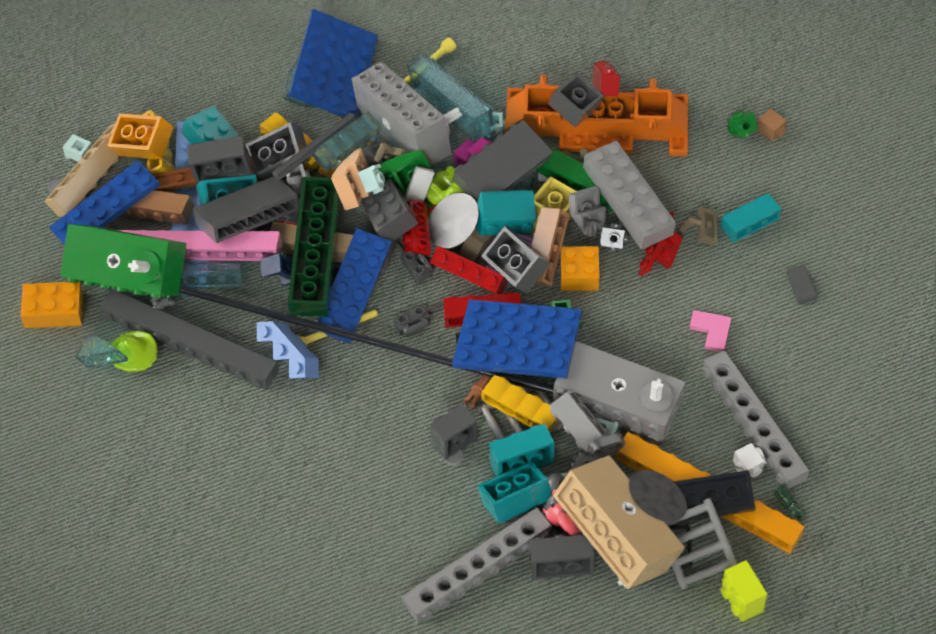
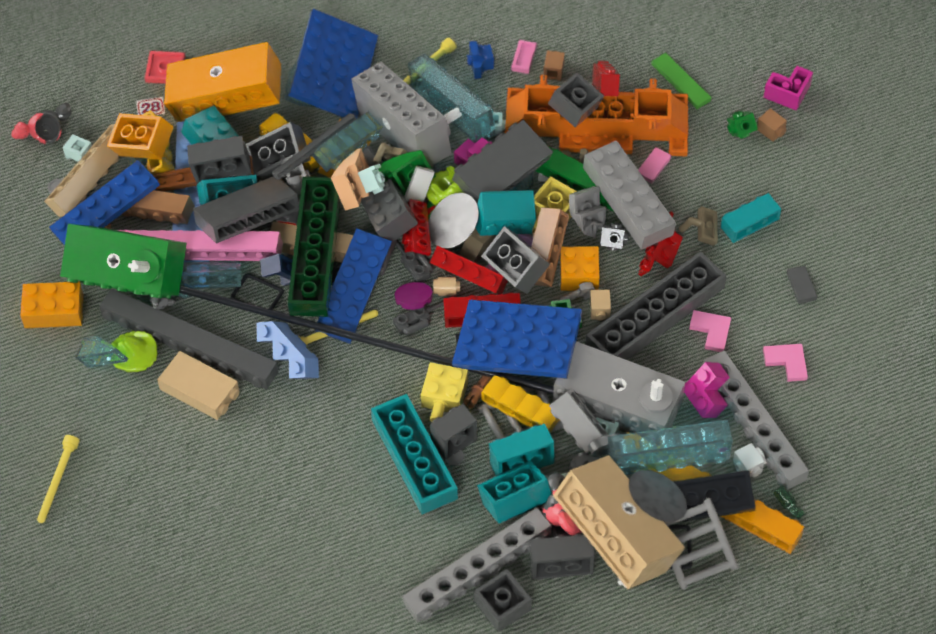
neon yellow brick [720,560,767,622] -> none
none -> dark grey hair [11,103,72,144]
none -> light yellow piece [37,435,80,523]
none -> sticker [136,97,165,115]
none -> coral tile [145,51,186,84]
none -> tan brick [157,351,240,420]
none -> light orange piece [164,42,281,122]
none -> black piece [230,274,284,310]
none -> teal brick [371,394,458,515]
none -> magenta tile [394,282,433,310]
none -> light yellow brick [421,362,468,422]
none -> tan brick [433,277,460,296]
none -> blue brick [467,41,494,79]
none -> dark grey brick [474,569,532,632]
none -> bright pink tile [511,40,537,74]
none -> medium nougat brick [544,51,565,81]
none -> light grey bar [560,282,595,301]
none -> dark grey brick [585,251,727,360]
none -> tan brick [590,290,611,321]
none -> clear light blue brick [606,419,733,476]
none -> bright pink tile [638,147,671,184]
none -> bright green tile [652,53,711,110]
none -> dark pink brick [684,362,730,418]
none -> dark pink brick [763,66,813,111]
none -> bright pink tile [763,344,808,382]

